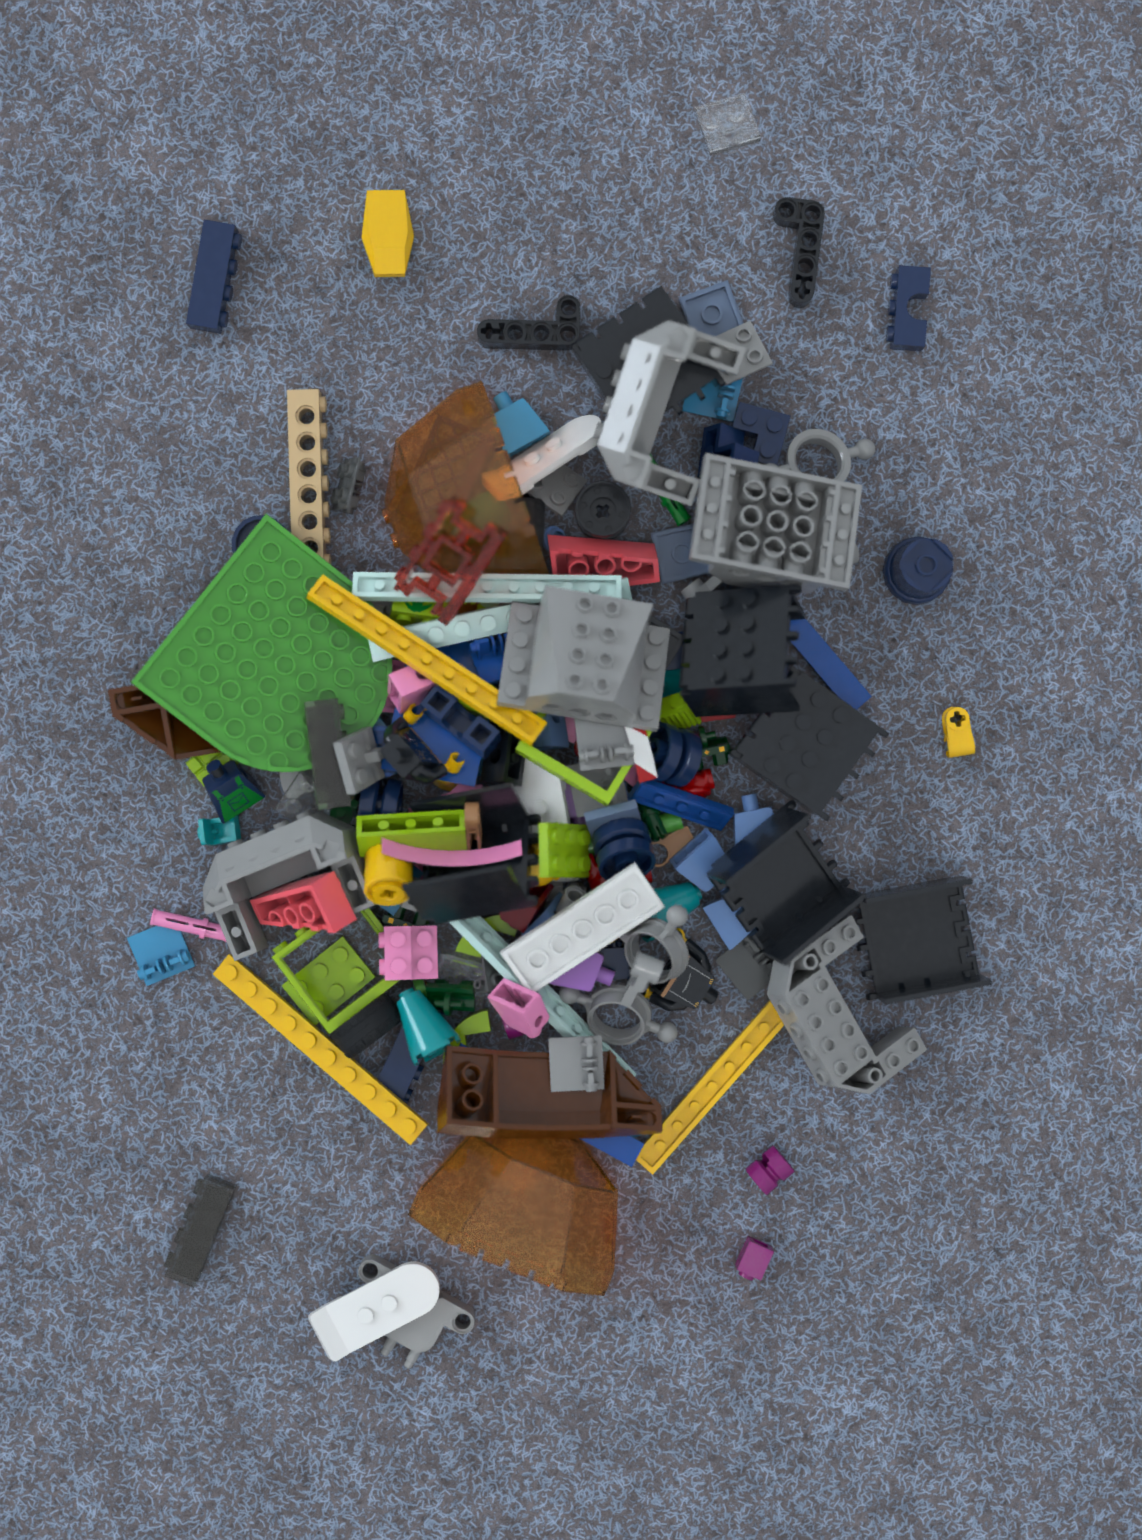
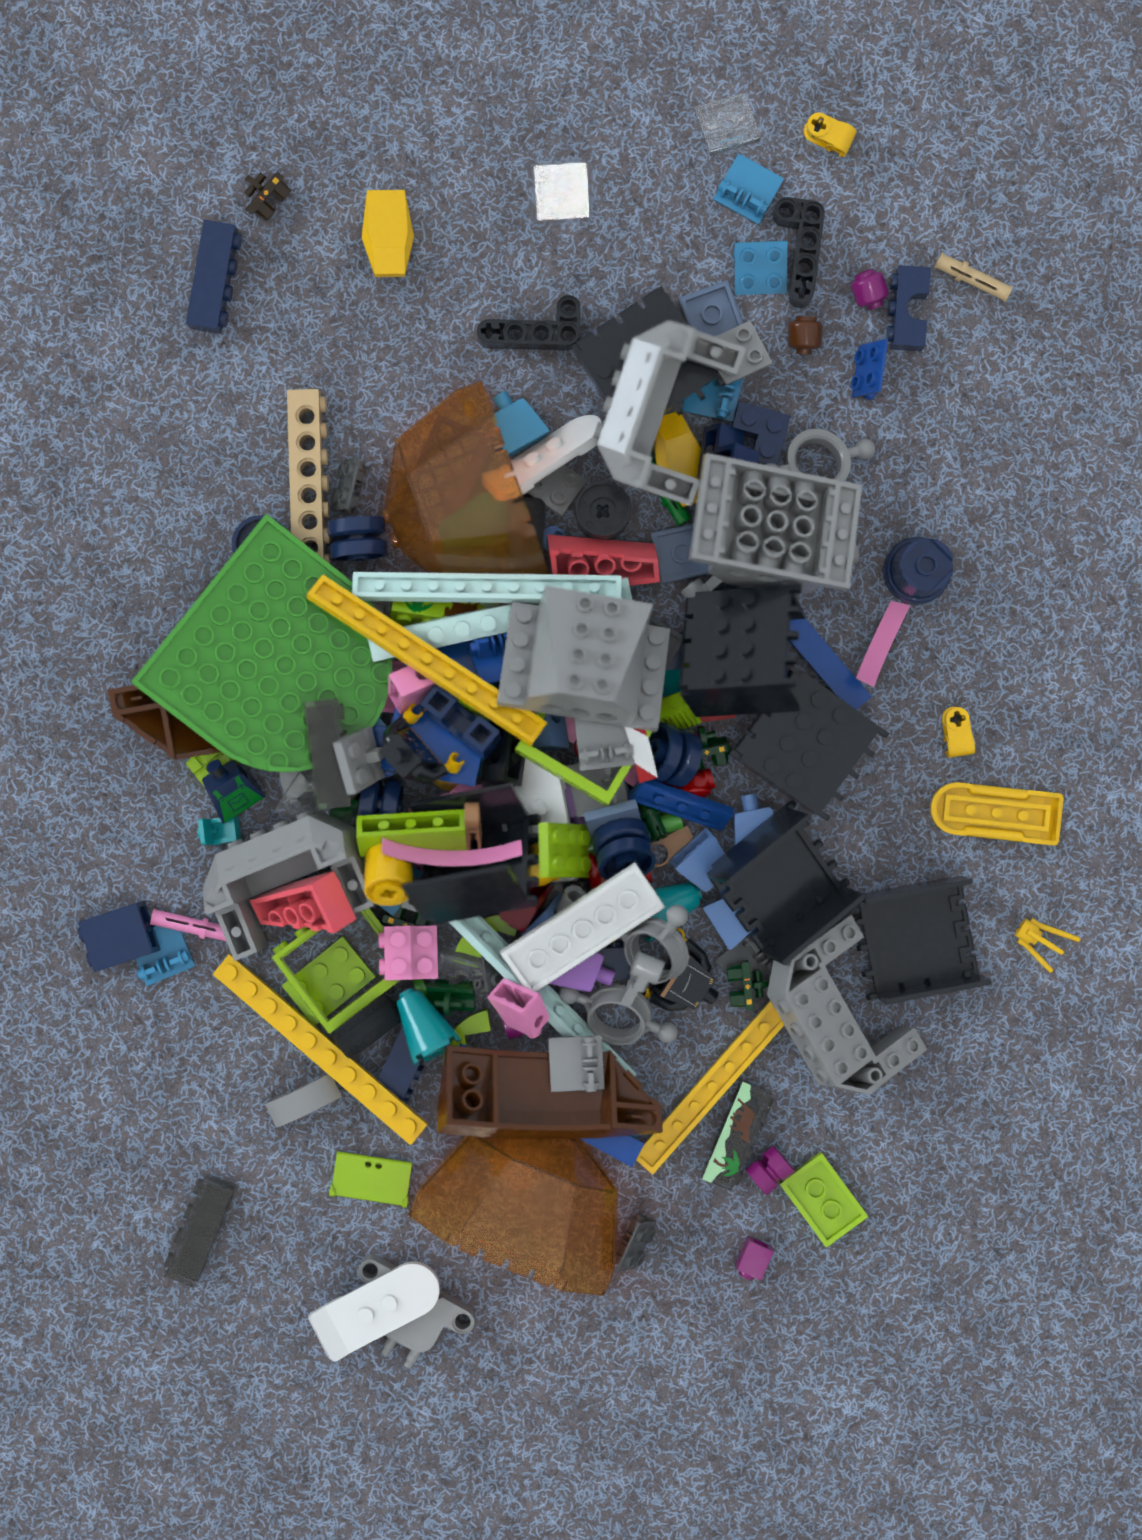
clear red fence [393,496,509,626] -> none
none -> dark blue brick [78,900,161,972]
none -> dark brown hips [244,172,291,221]
none -> light grey brick [265,1074,342,1128]
none -> dark blue wheel [327,516,388,561]
none -> lime door [329,1151,412,1208]
none -> clear hinge [534,162,590,221]
none -> dark grey hinge [615,1213,657,1272]
none -> yellow piece [654,412,701,508]
none -> brick [701,1078,774,1191]
none -> dark azure hinge [713,153,784,225]
none -> dark green hips [727,960,770,1011]
none -> dark azure hinge [733,241,788,295]
none -> lime plate [779,1151,868,1248]
none -> reddish brown head [787,316,823,355]
none -> yellow piece [804,112,857,157]
none -> magenta head [851,268,889,310]
none -> blue hinge [851,339,888,400]
none -> bright pink sticker [856,601,911,687]
none -> yellow piece [930,782,1064,846]
none -> tan pin [934,252,1013,302]
none -> yellow plant [1014,918,1081,973]

